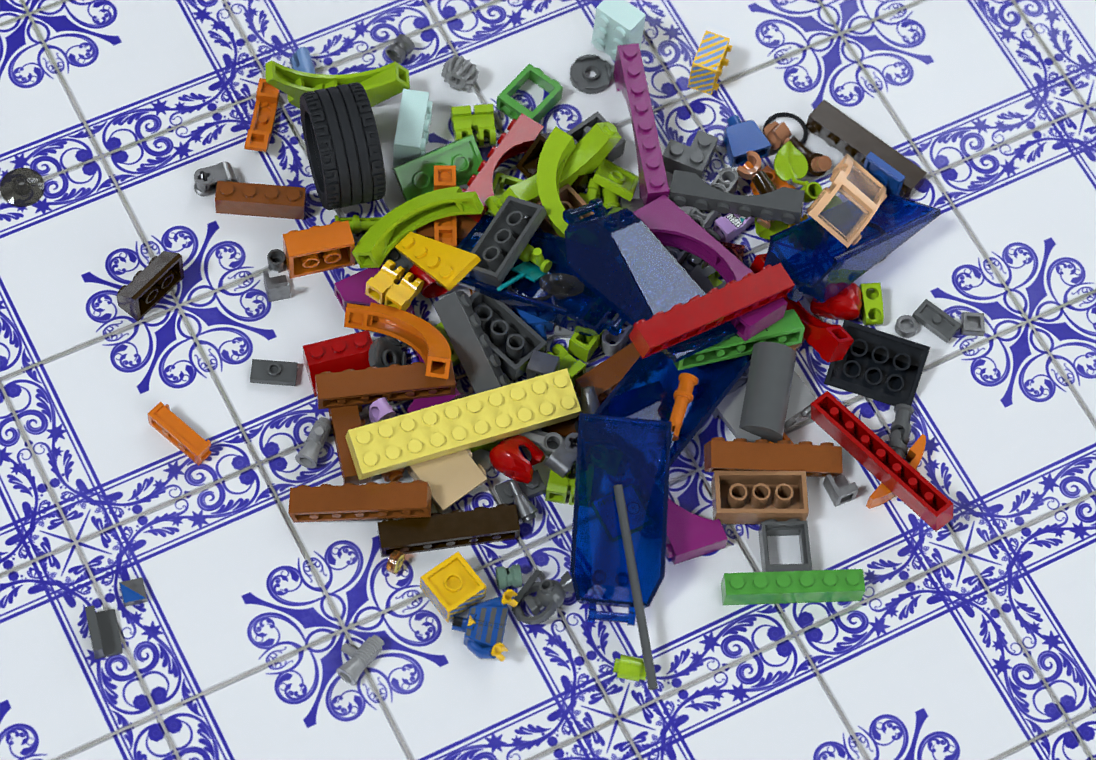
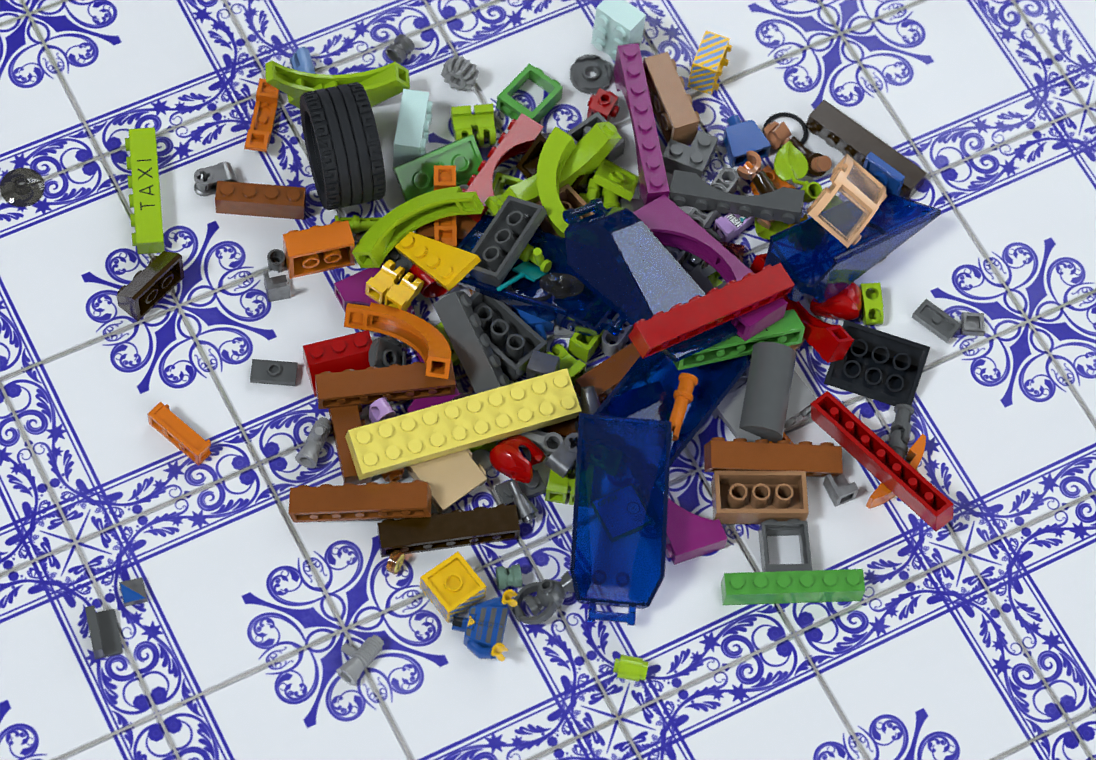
dark grey piece [514,570,542,607] -> none
dark grey piece [613,484,658,690] -> none
flat silver tile [895,315,918,338] -> none
none -> lime brick [125,127,165,254]
none -> red brick [587,88,620,122]
none -> medium nougat brick [643,52,700,146]

